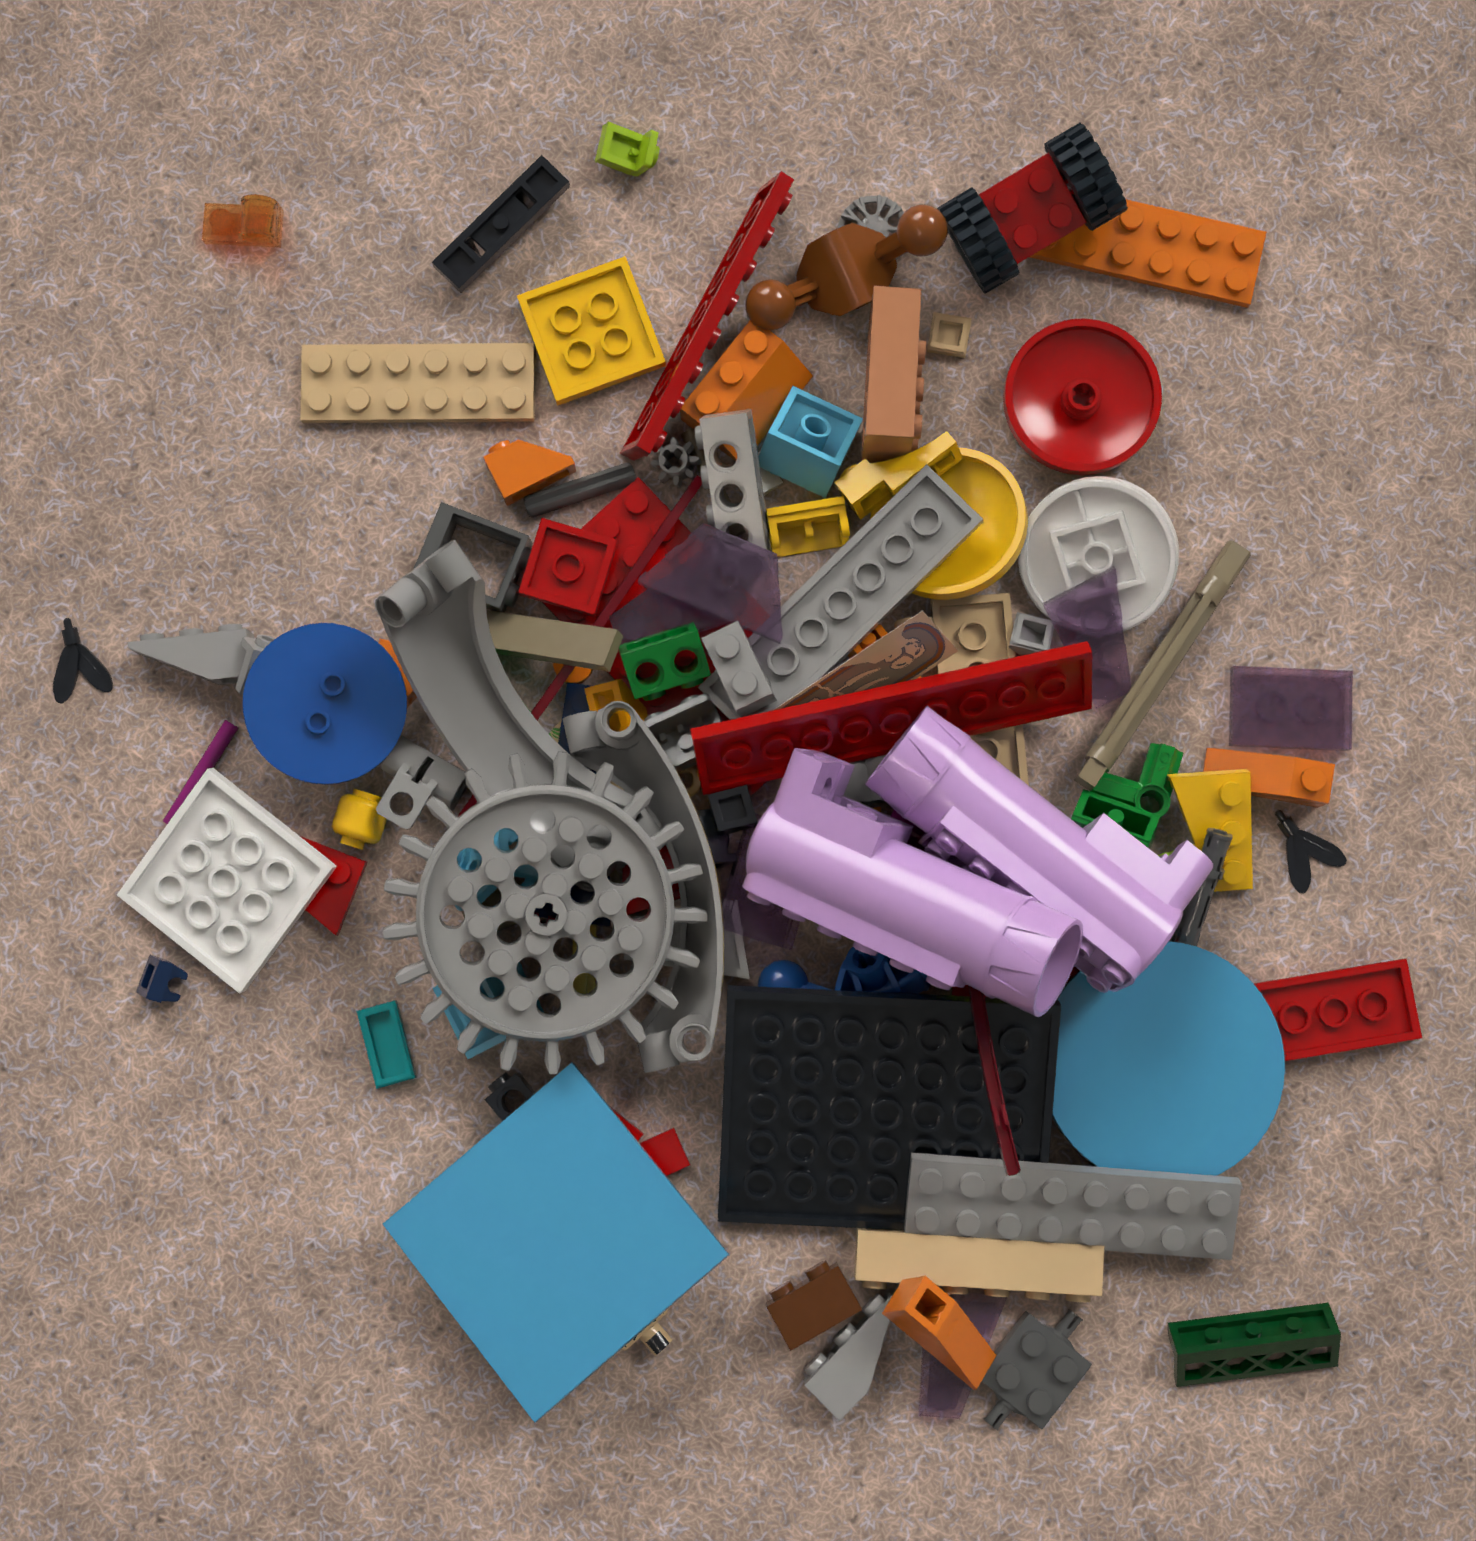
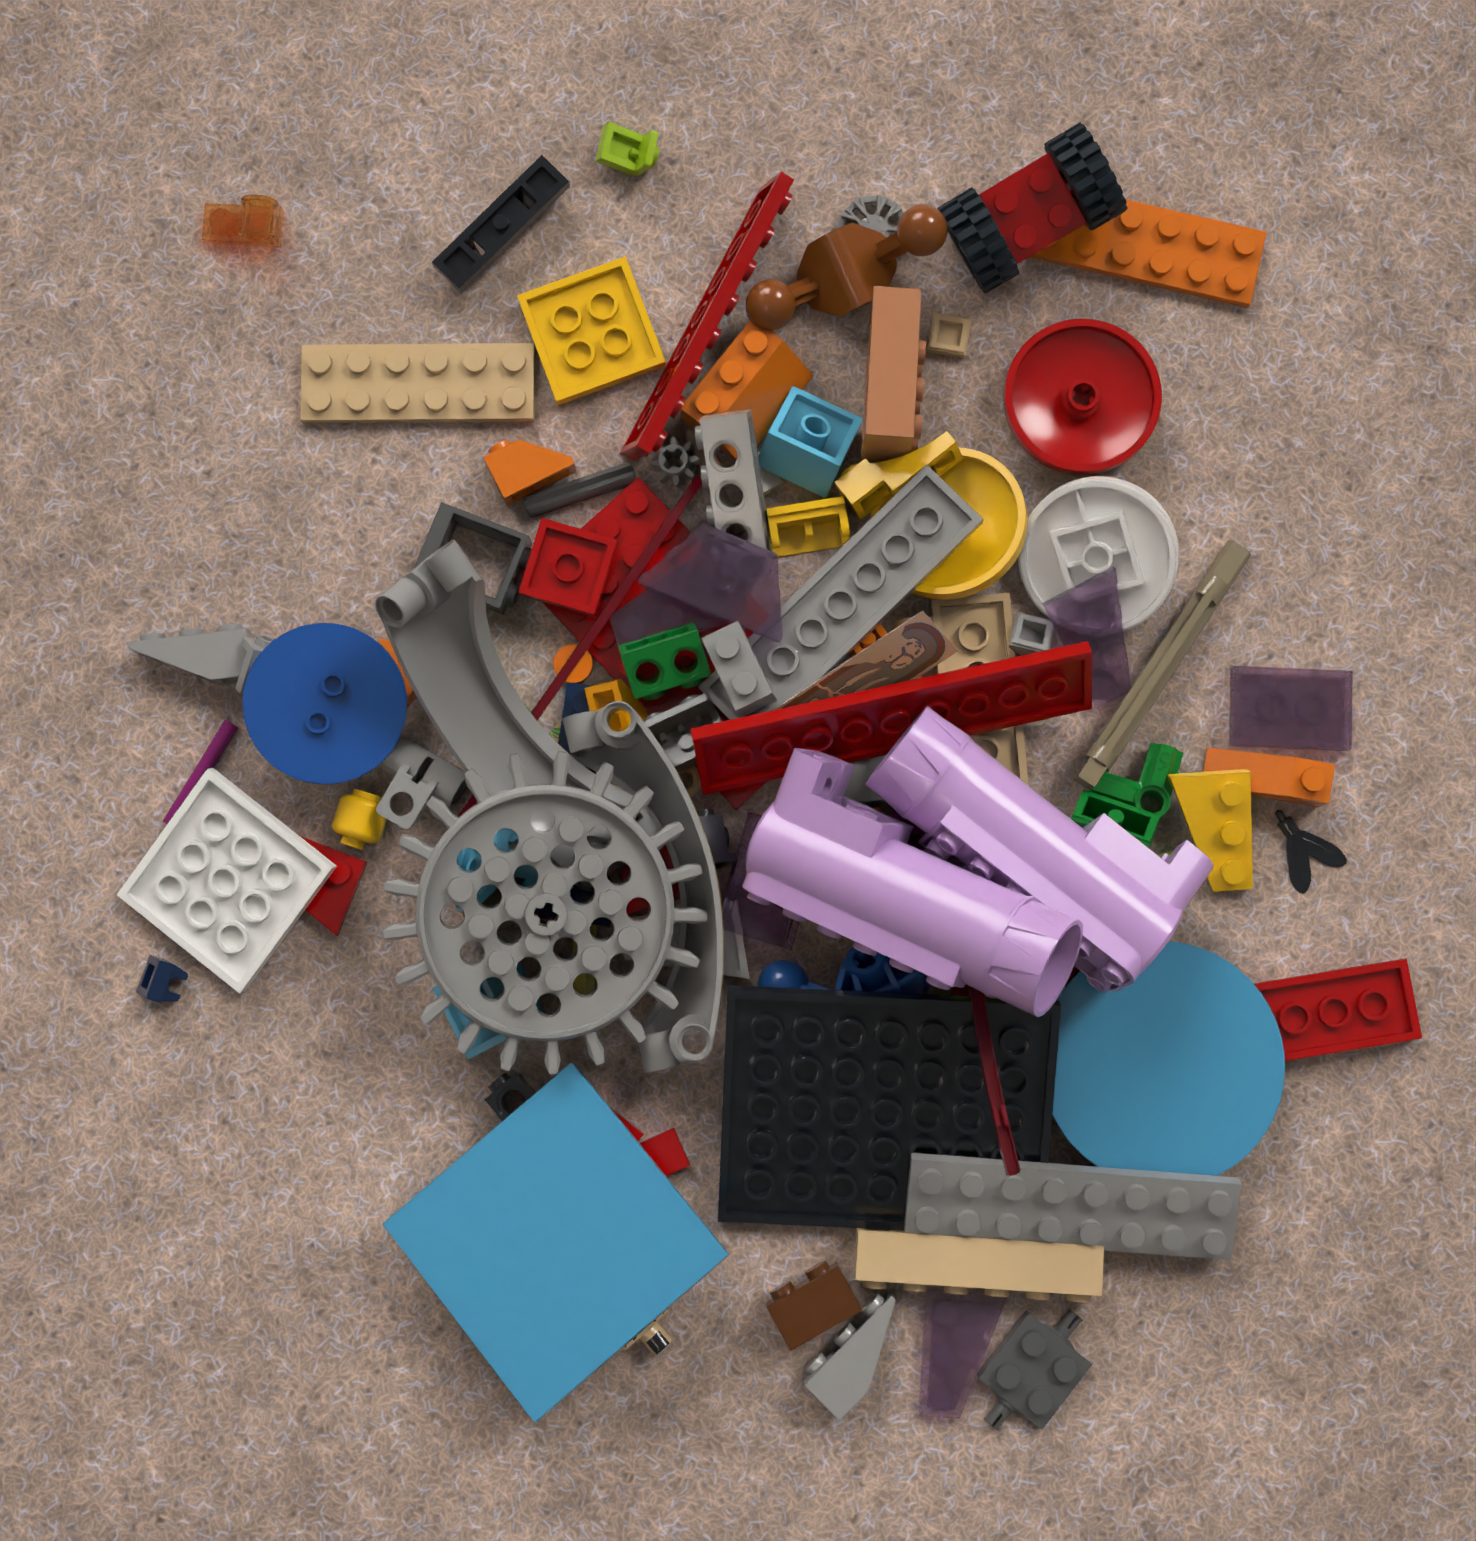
black piece [53,618,113,704] -> none
teal tile [356,1000,417,1089] -> none
dark tan tile [486,610,623,672] -> none
black tile [707,785,758,836] -> none
orange slope [882,1276,997,1390] -> none
dark green fence [1167,1302,1341,1387] -> none
dark grey pin [1172,828,1233,946] -> none

